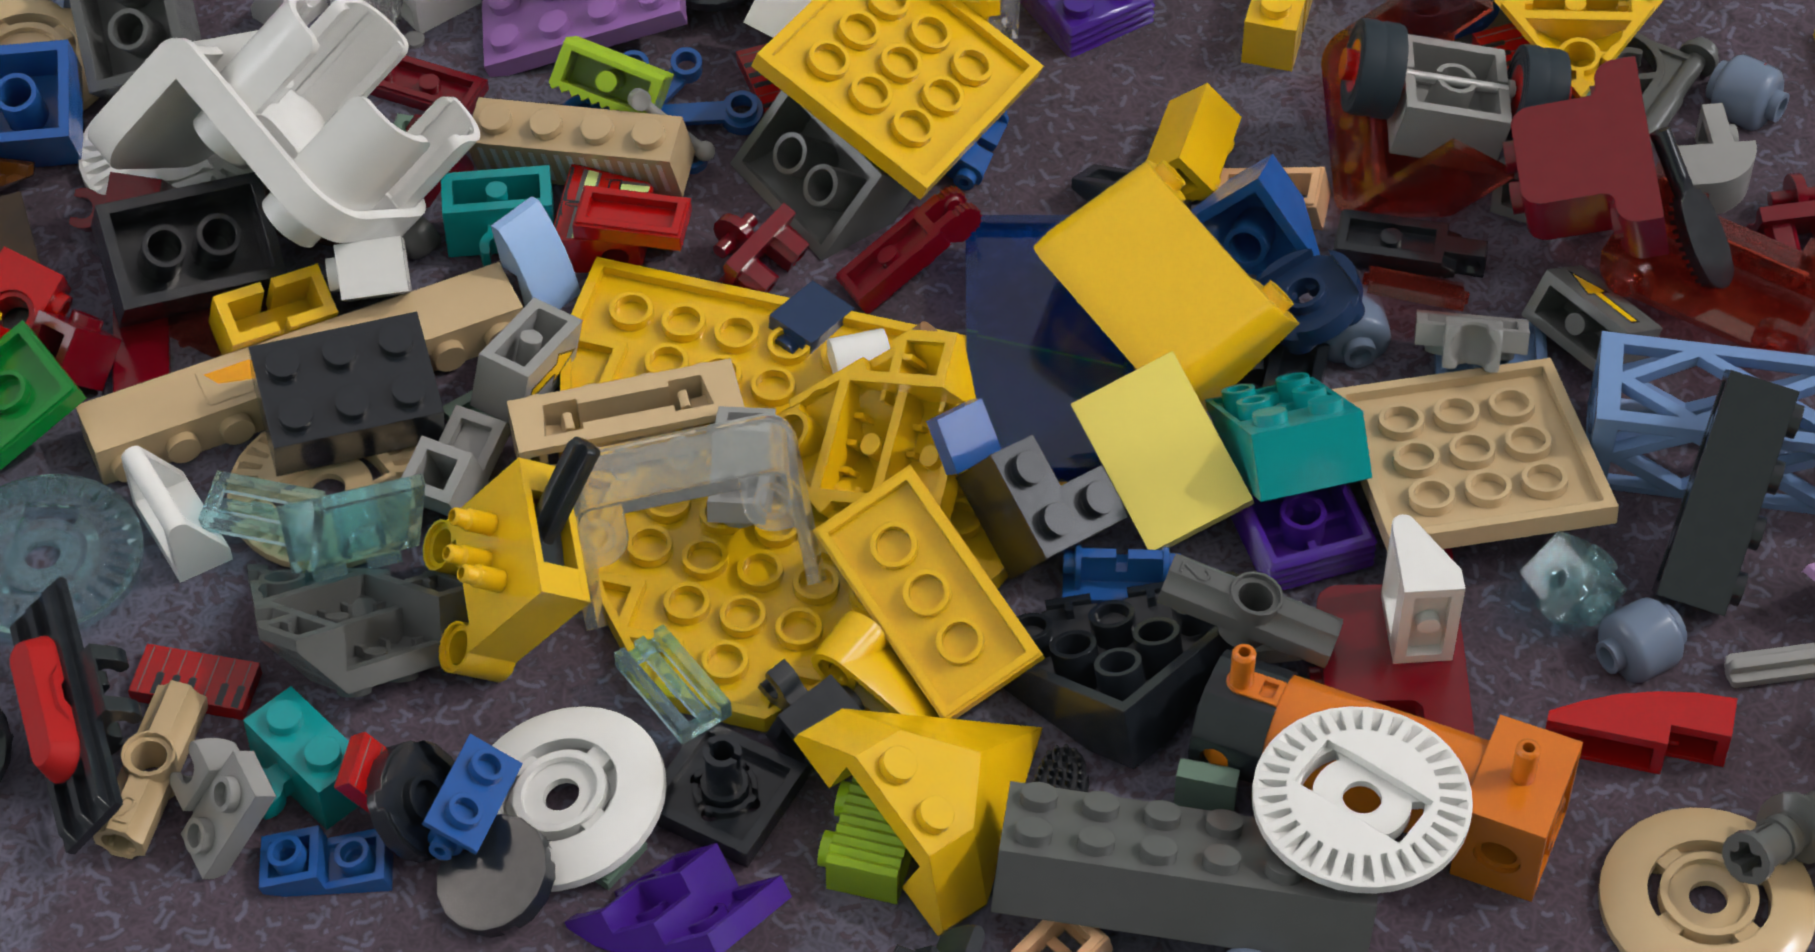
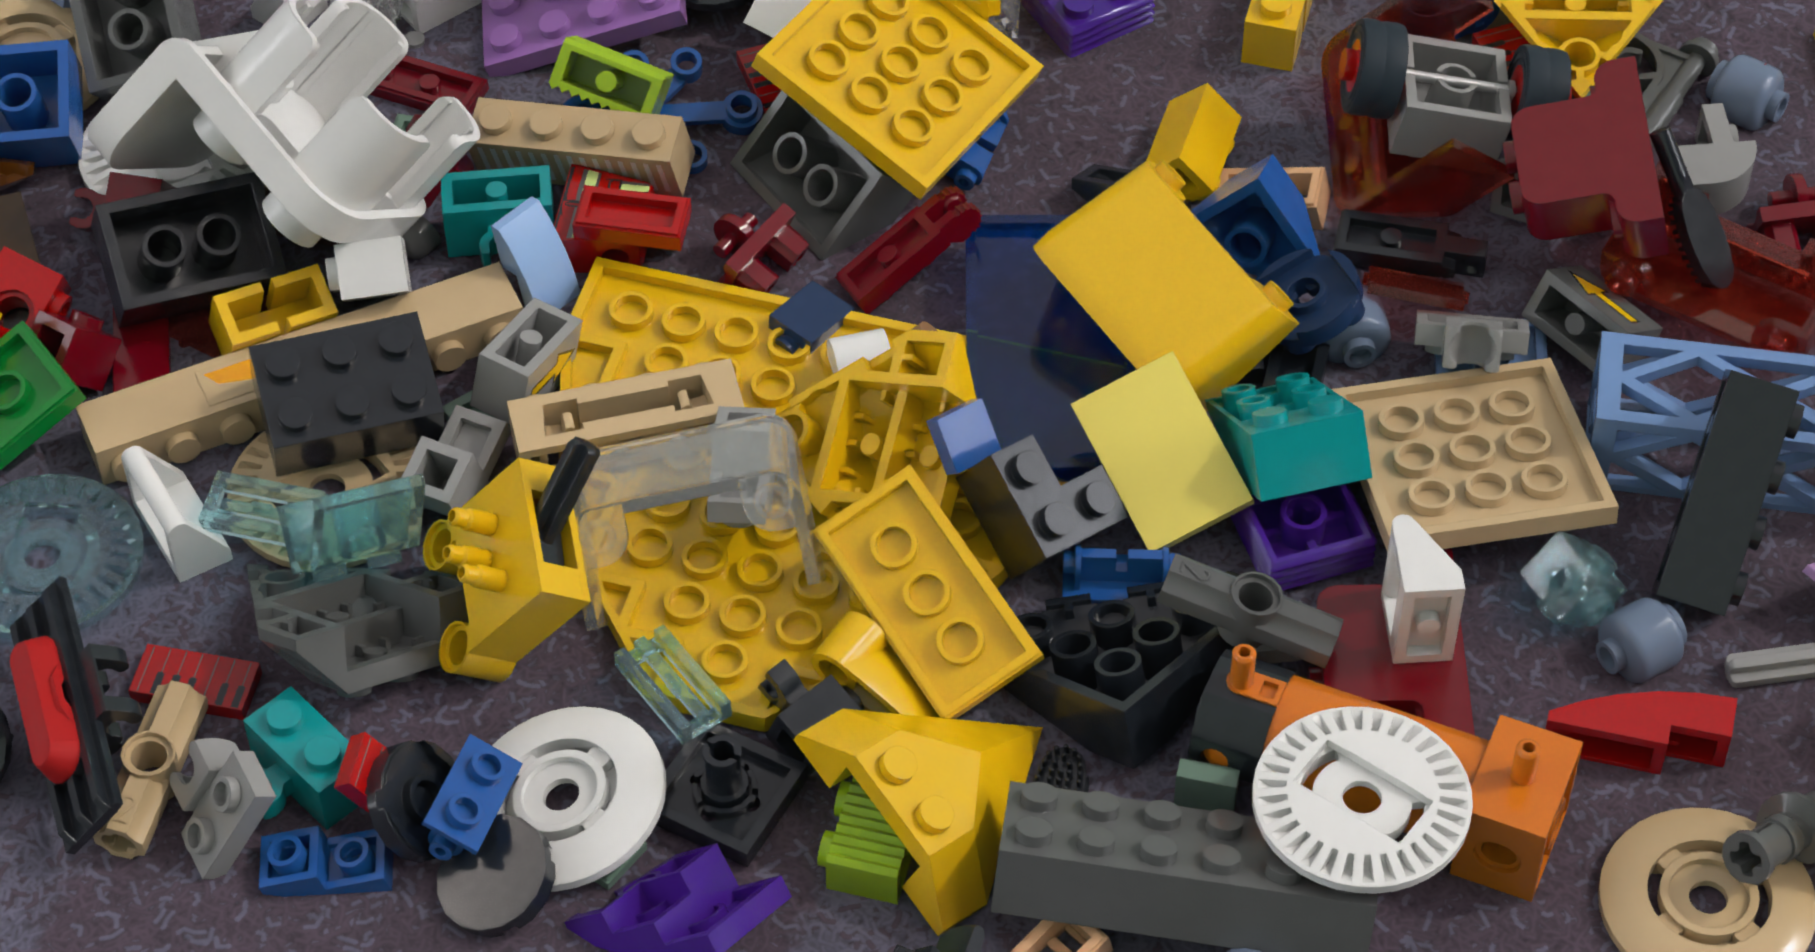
light grey hinge [628,88,715,161] -> none

